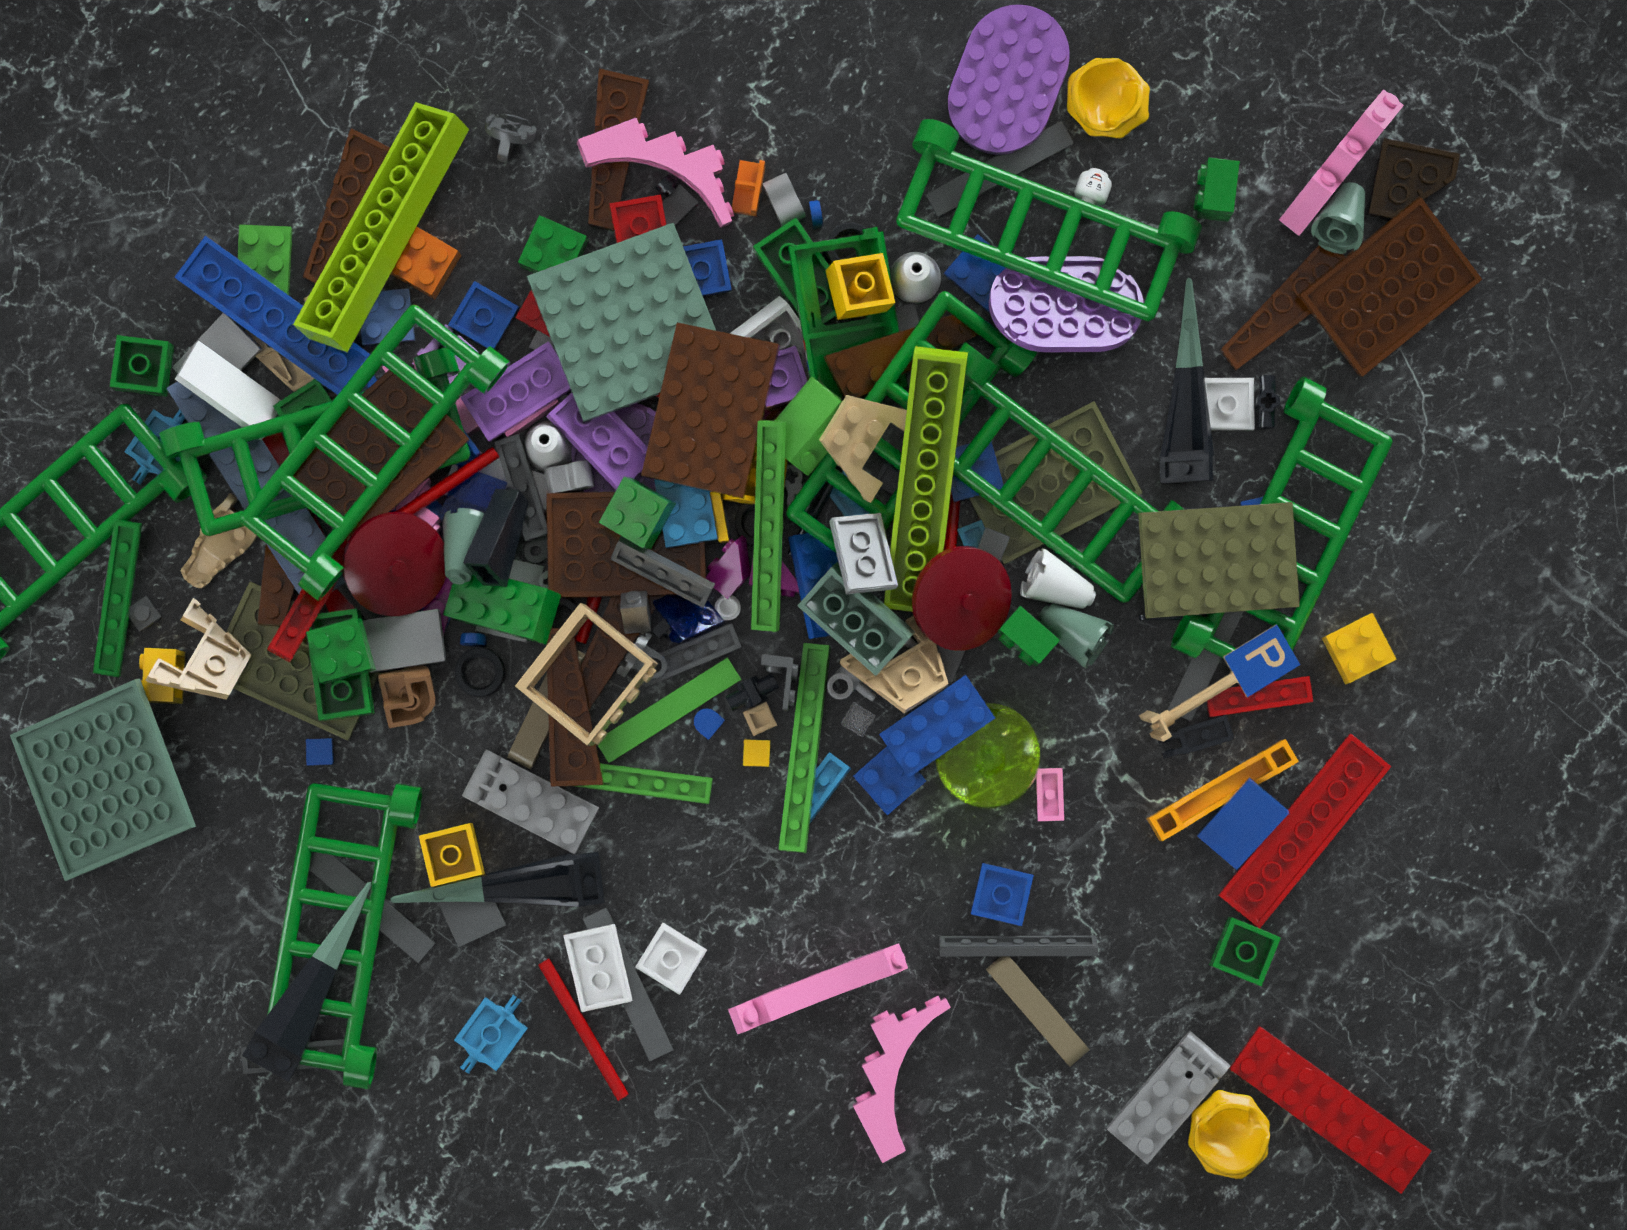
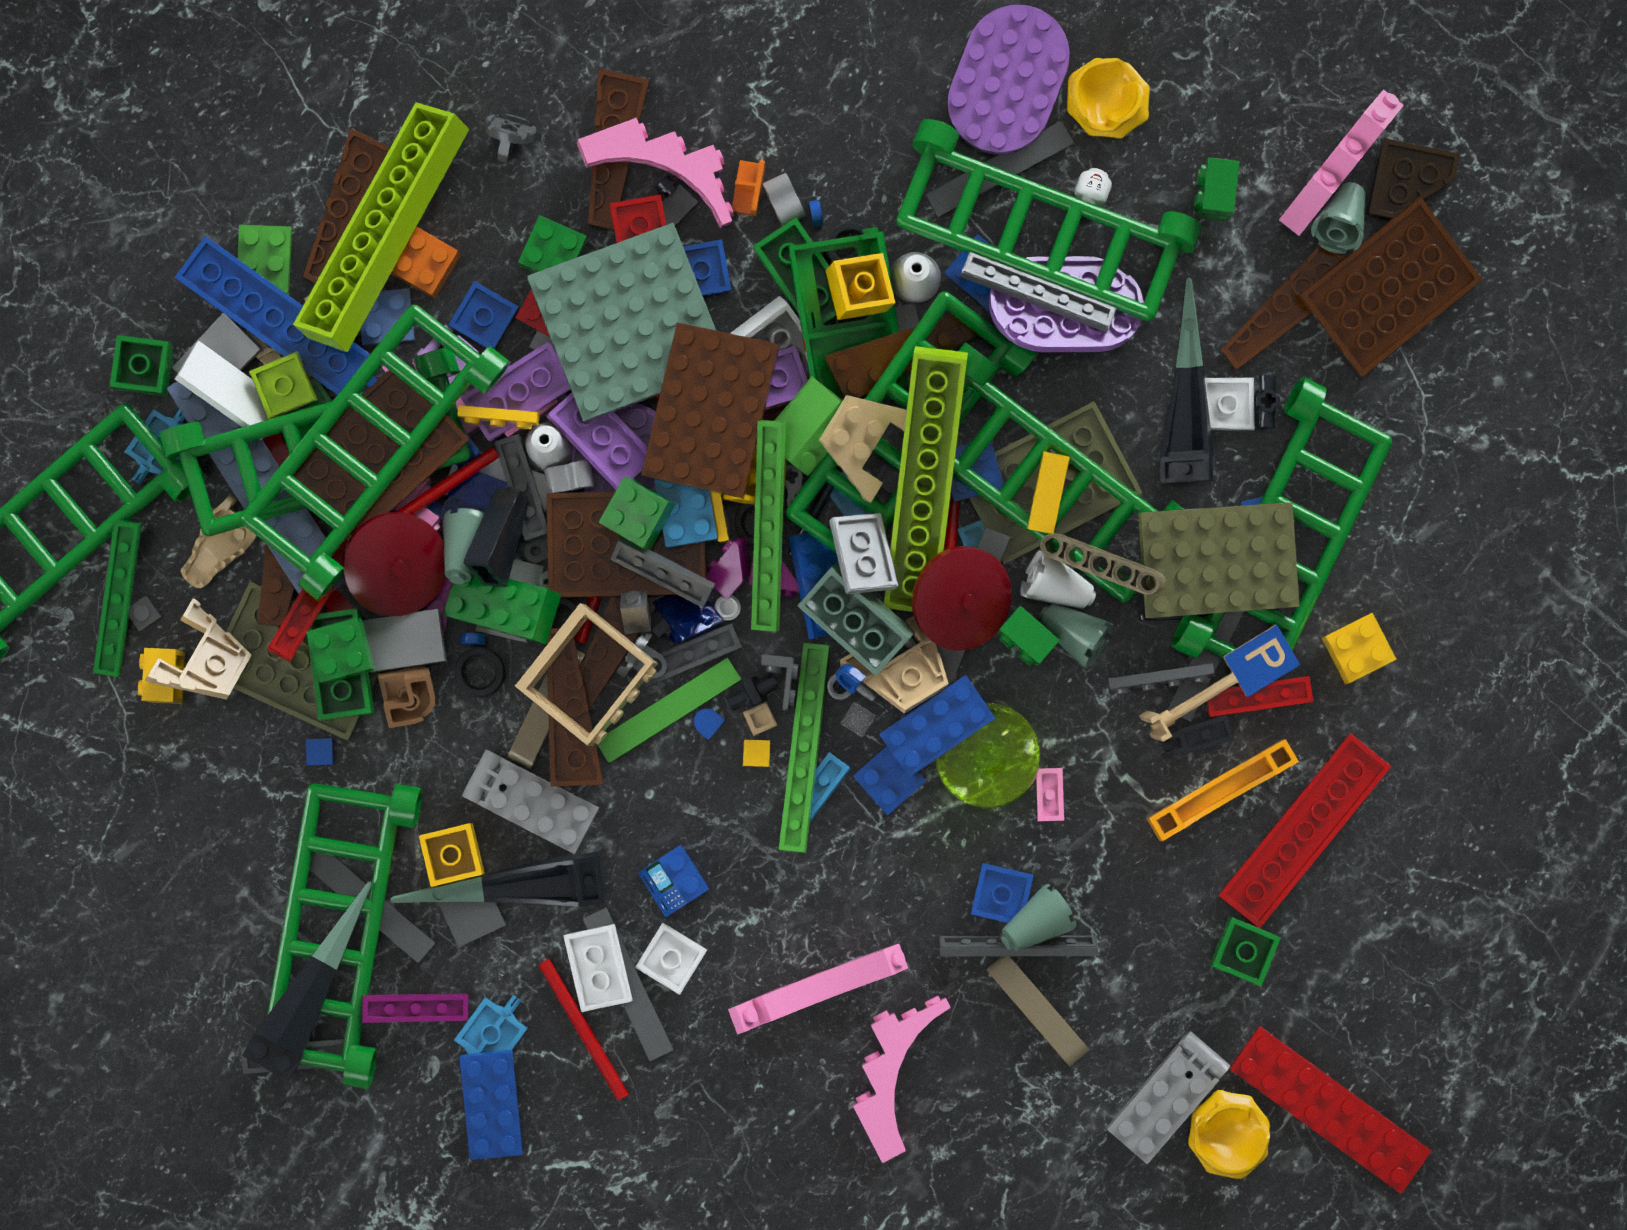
sand green plate [10,679,196,881] -> none
bright green tile [575,763,713,804] -> none
blue tile [1197,777,1289,870] -> none
none -> lime tile [249,352,318,420]
none -> magenta plate [362,993,468,1023]
none -> yellow plate [458,405,540,429]
none -> blue plate [460,1050,523,1160]
none -> blue slope [638,845,710,917]
none -> blue tile [836,664,866,694]
none -> tile [960,252,1116,333]
none -> sand green cone [1001,884,1077,951]
none -> yellow tile [1027,451,1070,534]
none -> dark tan beam [1040,534,1166,595]
none -> dark grey plate [1109,663,1215,695]

